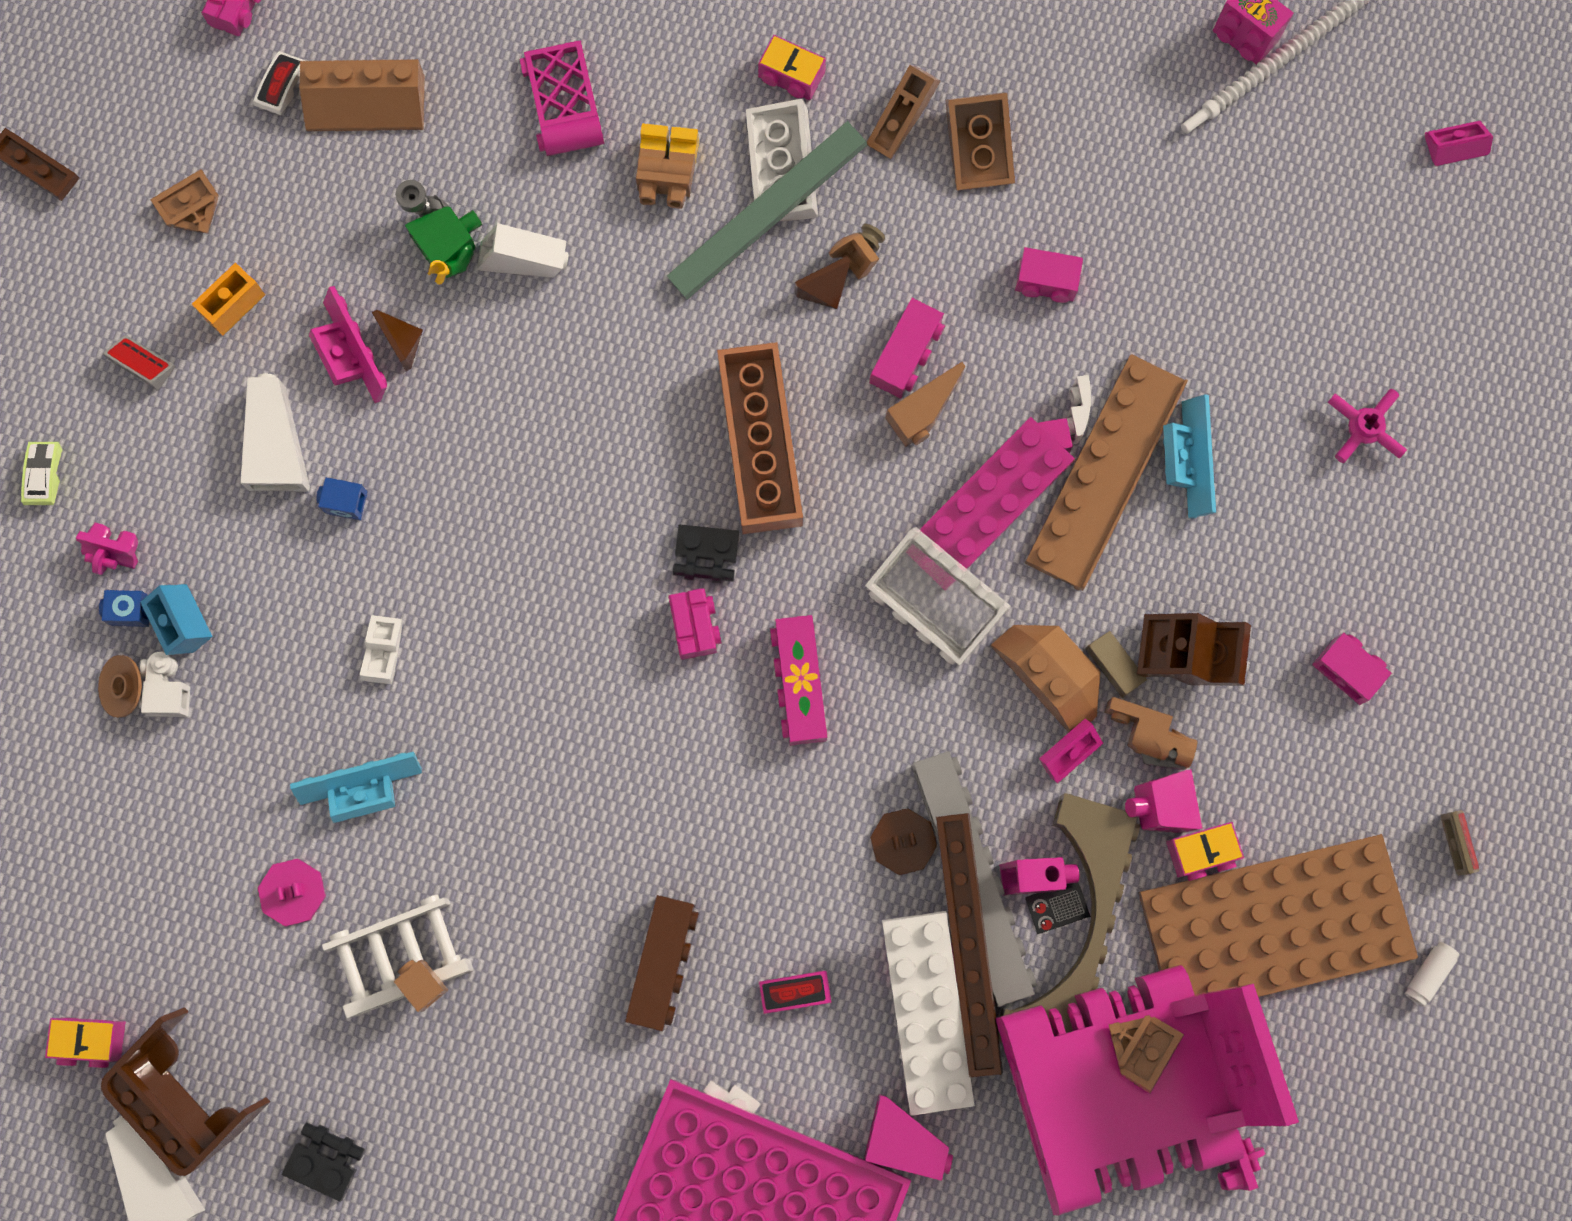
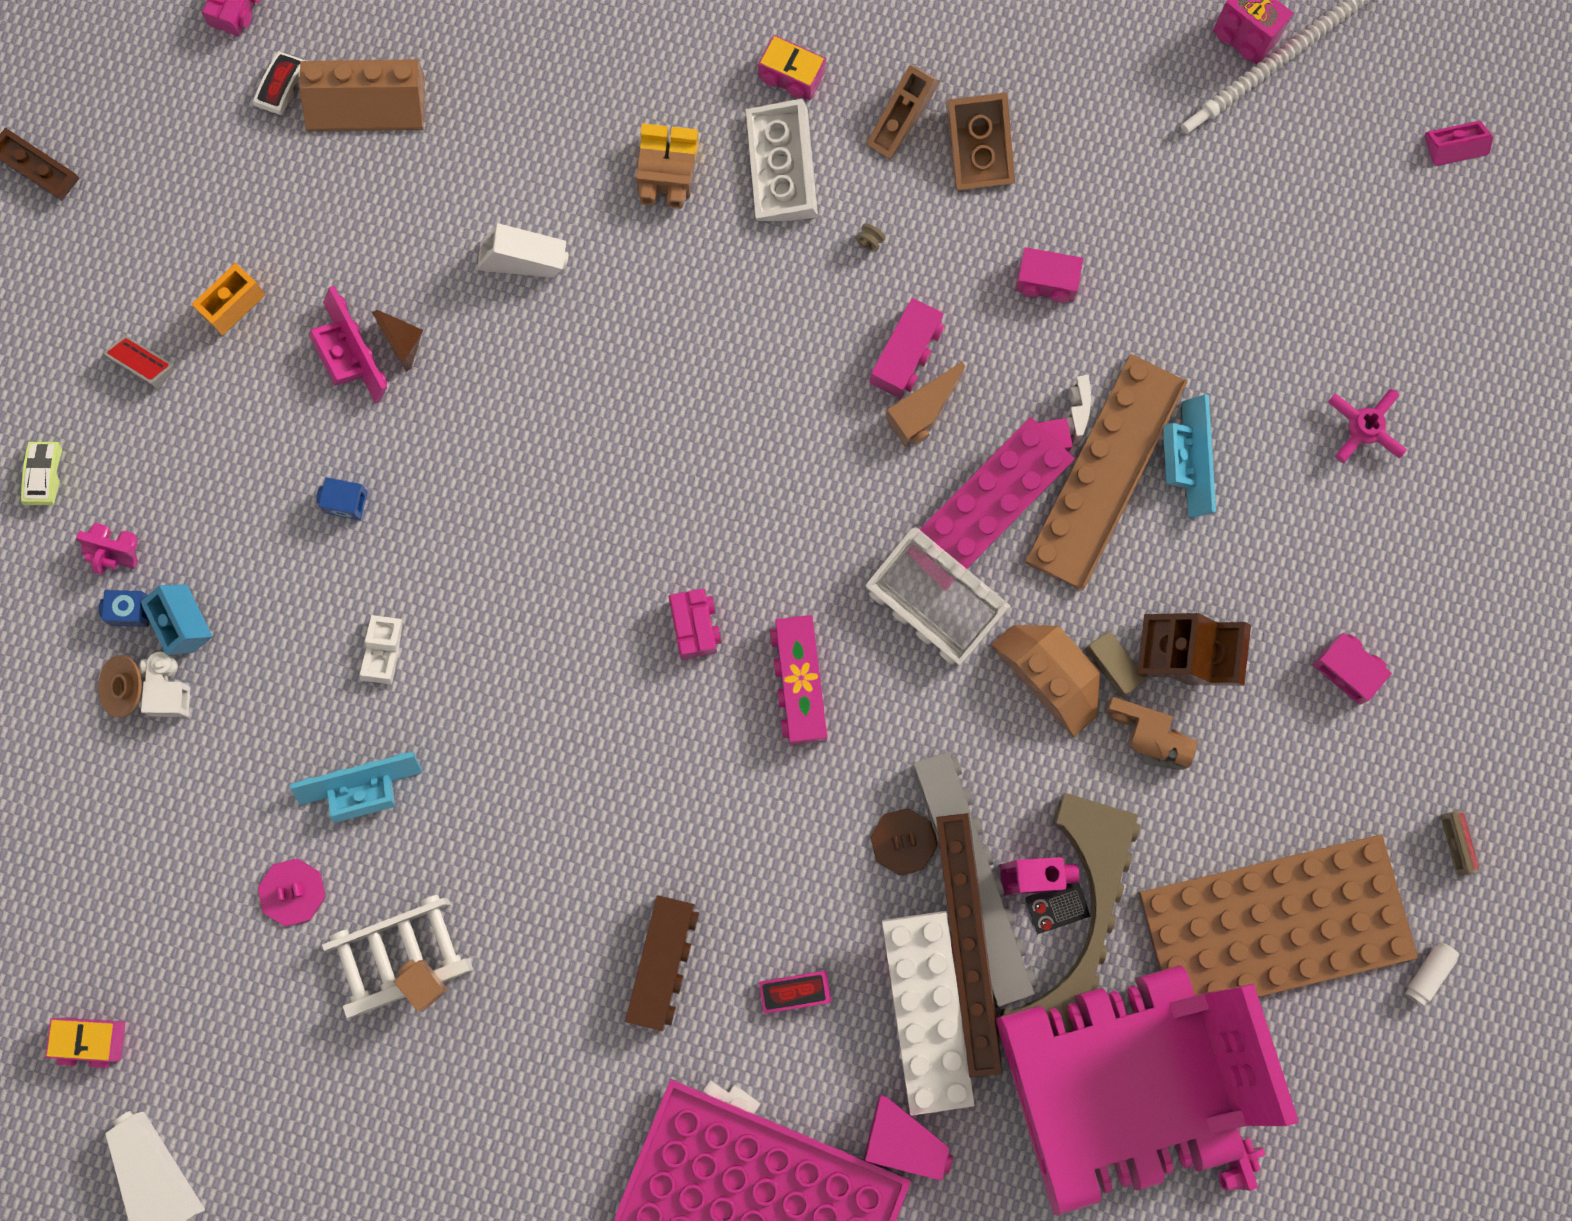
reddish brown windscreen [101,1007,271,1176] -> none
medium nougat slope [150,169,219,234] -> none
white slope [241,373,310,492] -> none
black plate [281,1122,365,1202] -> none
green torso [395,180,483,285] -> none
dark pink piece [519,40,604,156] -> none
sand green tile [667,121,868,300] -> none
black plate [673,524,739,583] -> none
nougat brick [717,342,803,535] -> none
reddish brown slope [794,256,850,309] -> none
medium nougat plate [829,233,879,280] -> none
dark pink plate [1039,719,1103,784] -> none
medium nougat slope [1109,1015,1184,1093] -> none
dark pink torso [1125,769,1203,833] -> none
yellow brick [1166,822,1244,881] -> none

